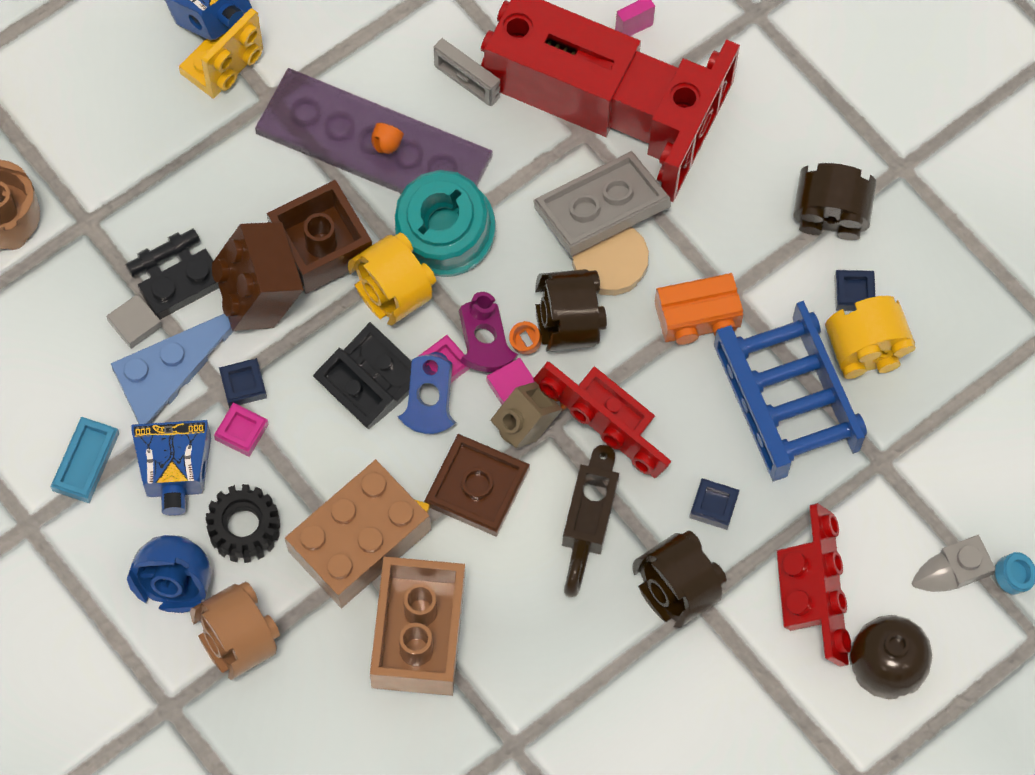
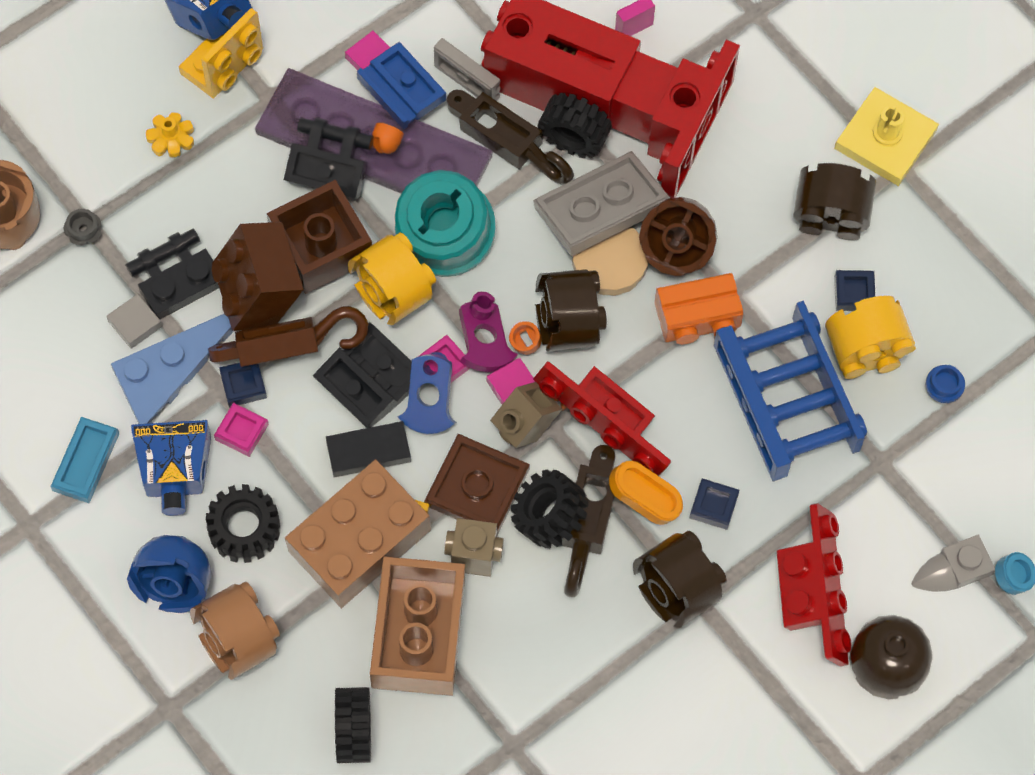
none -> dark grey plate [63,209,101,246]
none -> yellow plant [146,112,194,157]
none -> reddish brown piece [208,306,369,367]
none -> black plate [283,117,374,199]
none -> black tile [325,421,411,477]
none -> black tyre [335,687,371,763]
none -> dark pink tile [345,30,390,70]
none -> blue plate [357,42,447,130]
none -> dark tan brick [444,518,504,577]
none -> dark brown piece [447,89,574,184]
none -> black tyre [511,469,588,548]
none -> black tyre [537,93,612,158]
none -> light orange tile [609,461,683,525]
none -> reddish brown cylinder [639,197,718,276]
none -> light yellow tile [834,87,939,186]
none -> blue plate [925,365,965,403]

